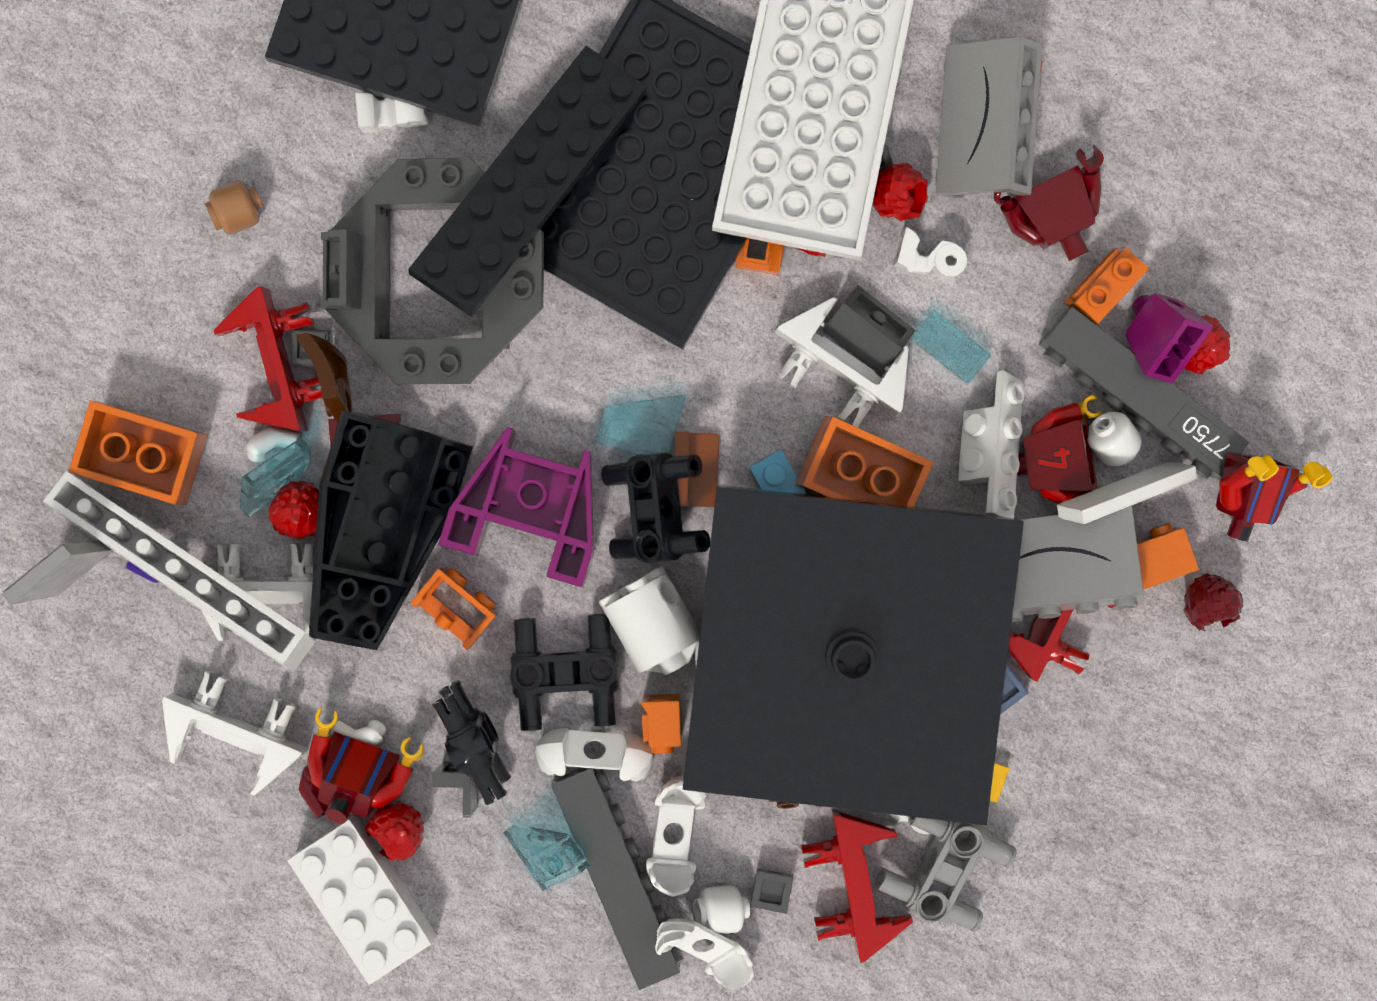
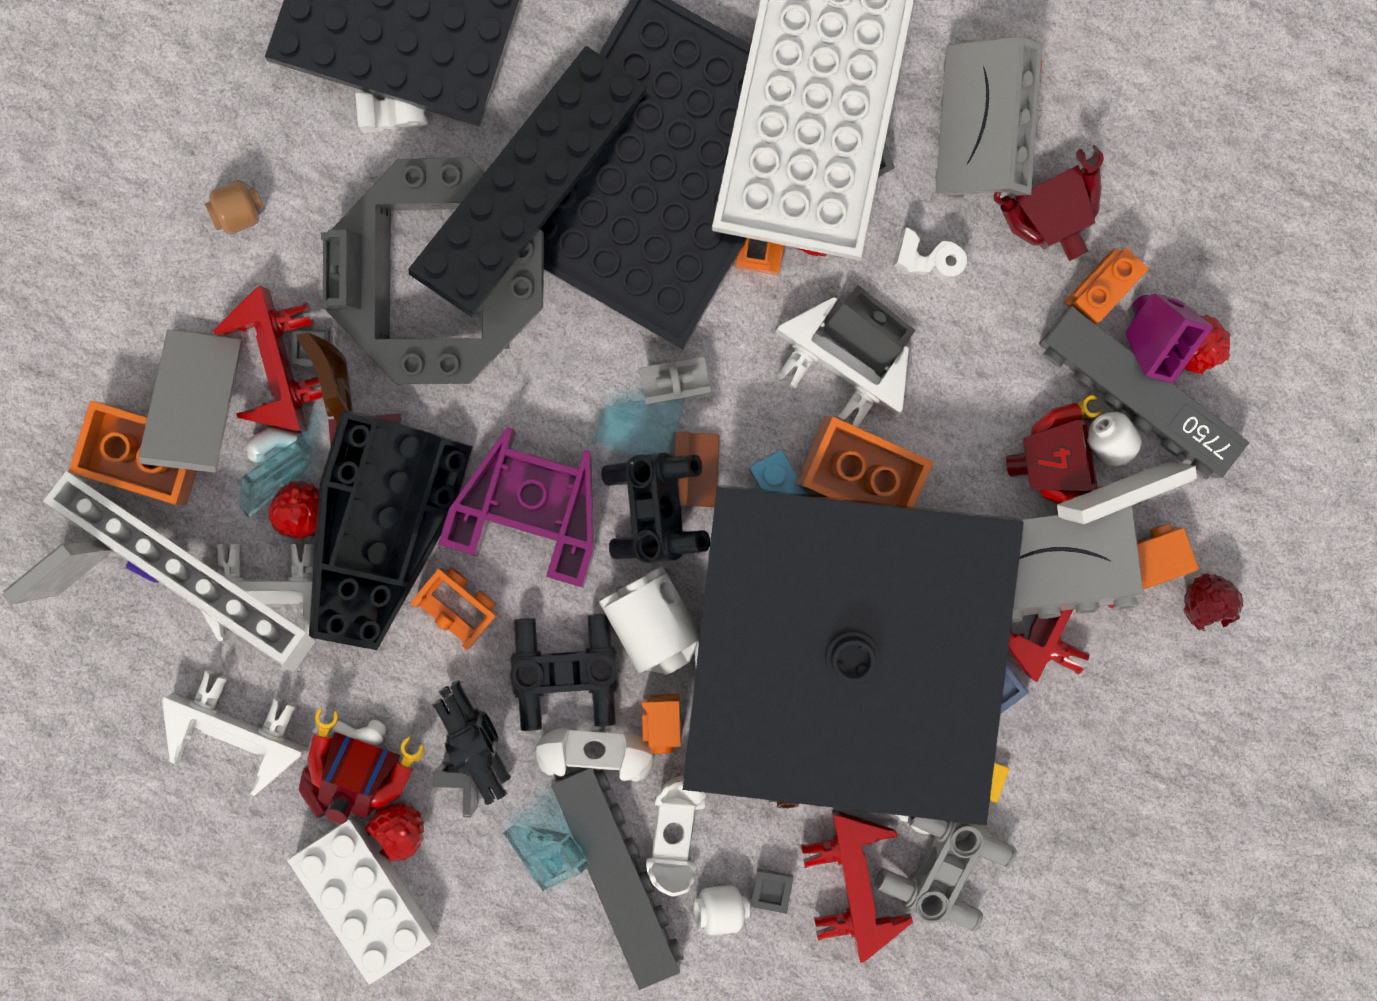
white piece [655,918,754,990] -> none
red piece [873,163,929,222] -> none
clear light blue tile [910,309,991,384] -> none
white bracket [958,370,1025,518] -> none
torso [1216,452,1333,542] -> none
none -> light grey tile [138,329,242,473]
none -> light grey hips [639,356,712,405]

